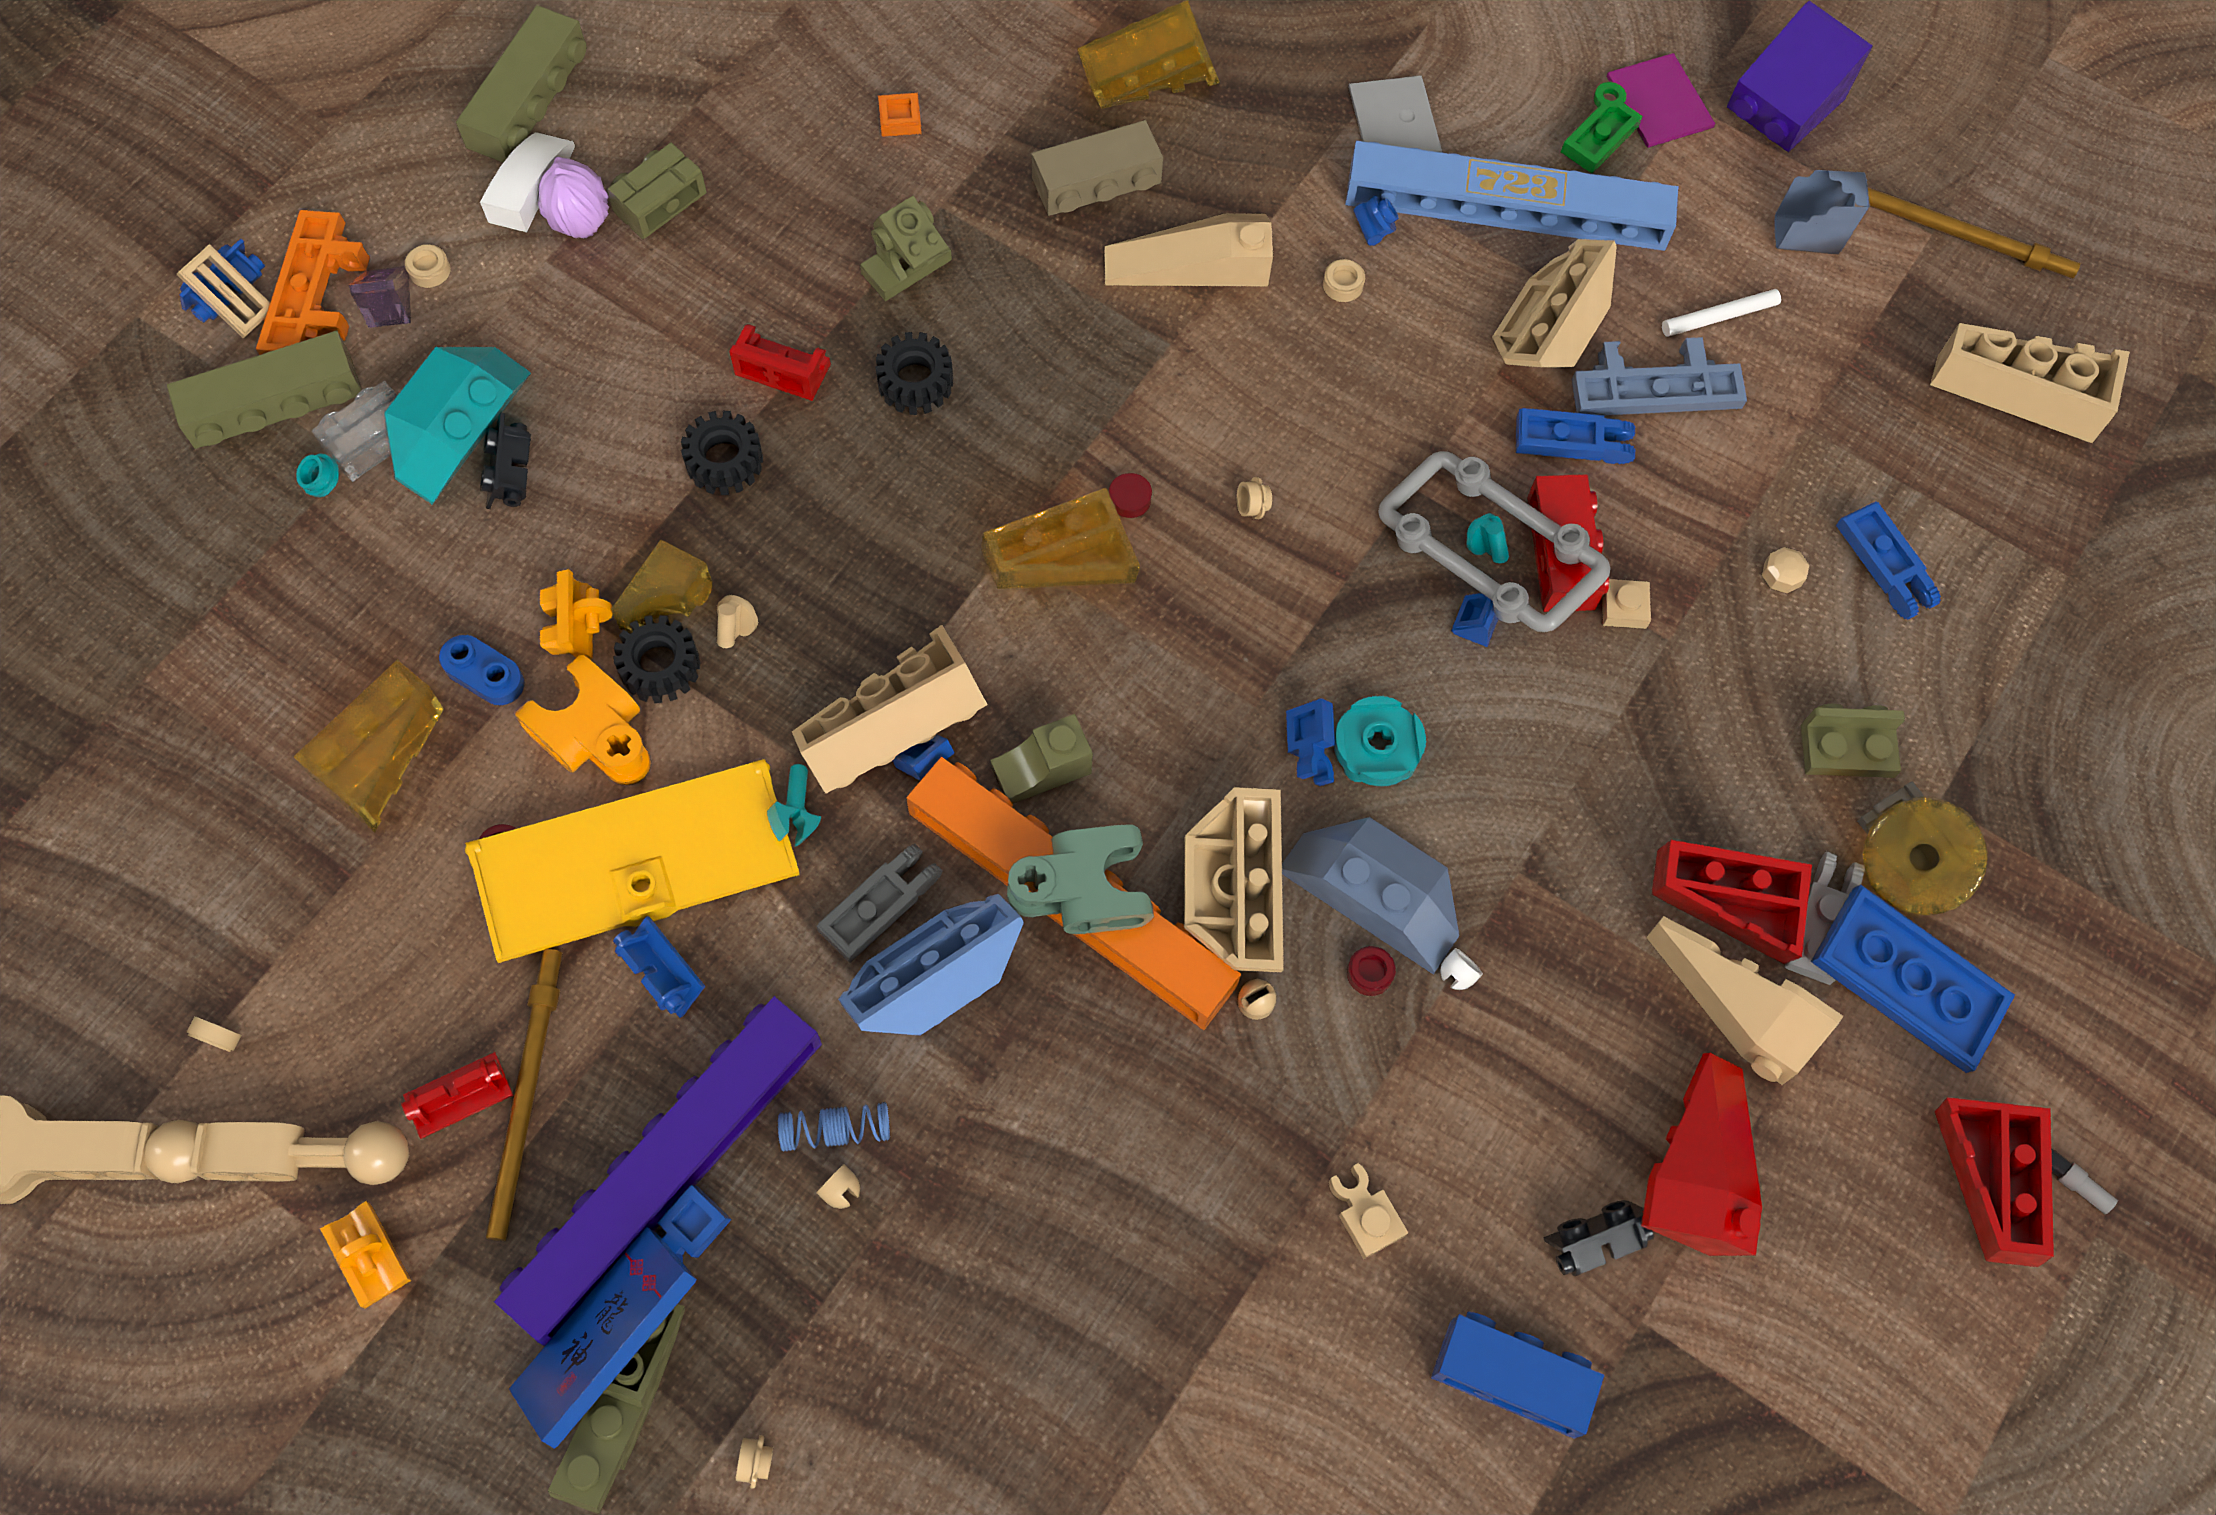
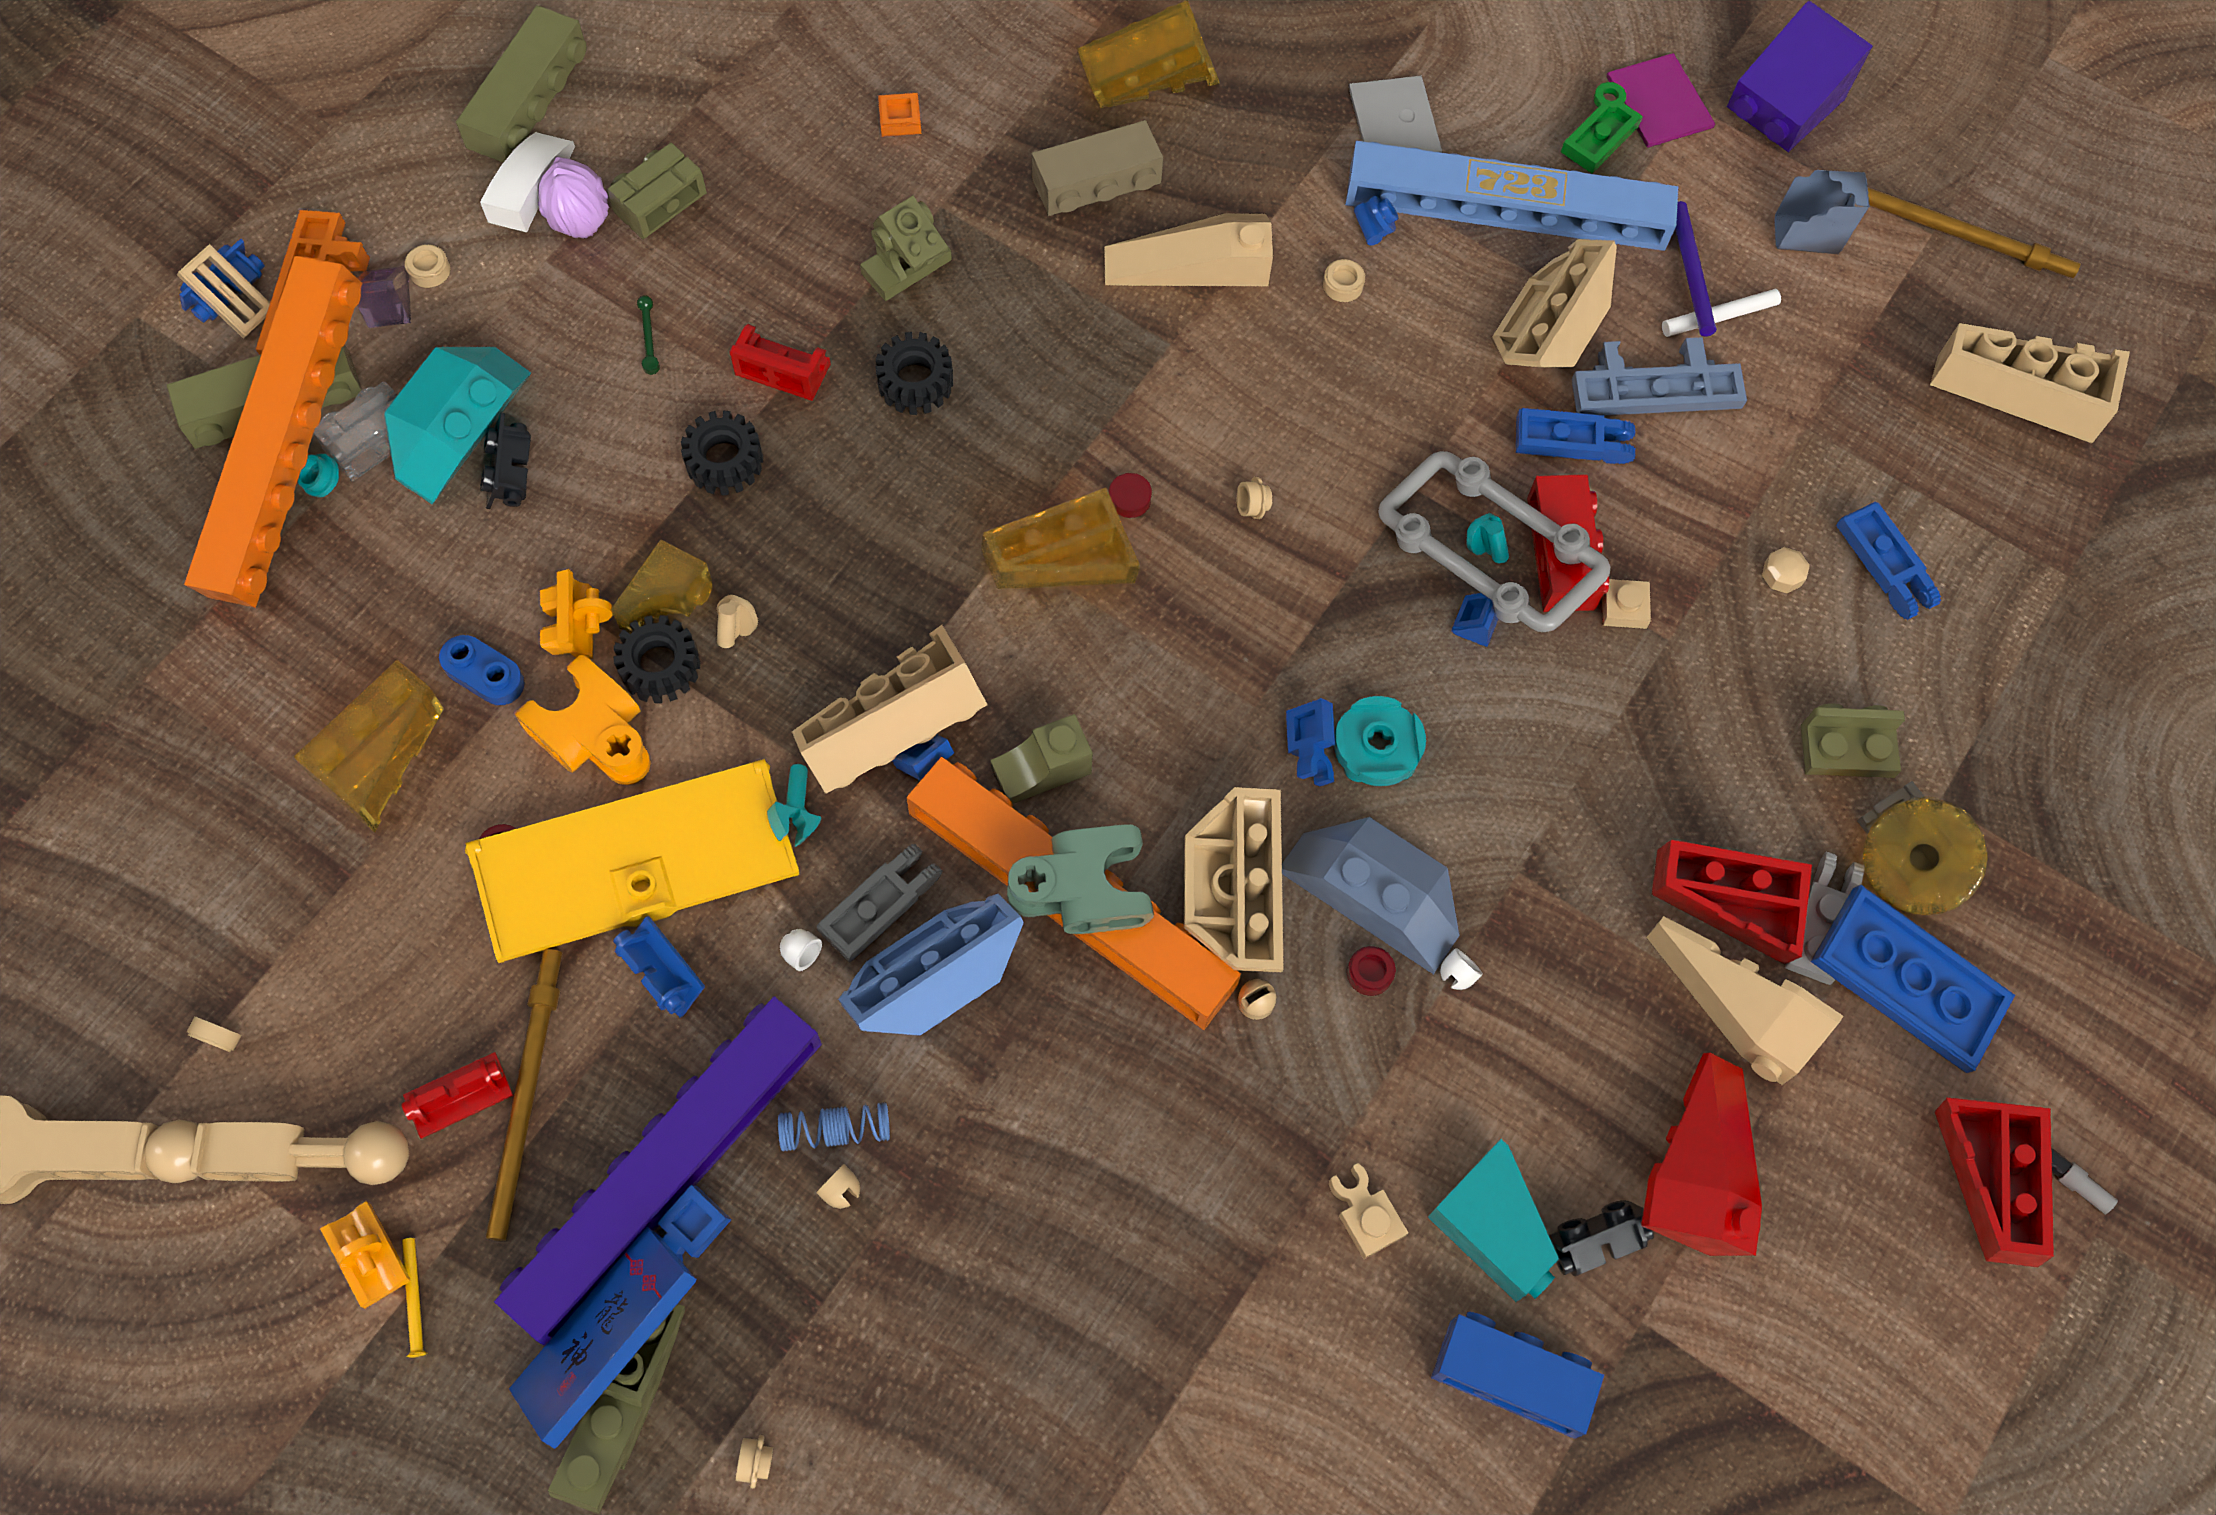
none -> orange brick [184,256,363,608]
none -> yellow piece [402,1238,428,1358]
none -> dark green hinge [637,295,660,375]
none -> white hinge [780,929,822,971]
none -> teal slope [1428,1139,1559,1302]
none -> dark purple bar [1675,201,1717,337]

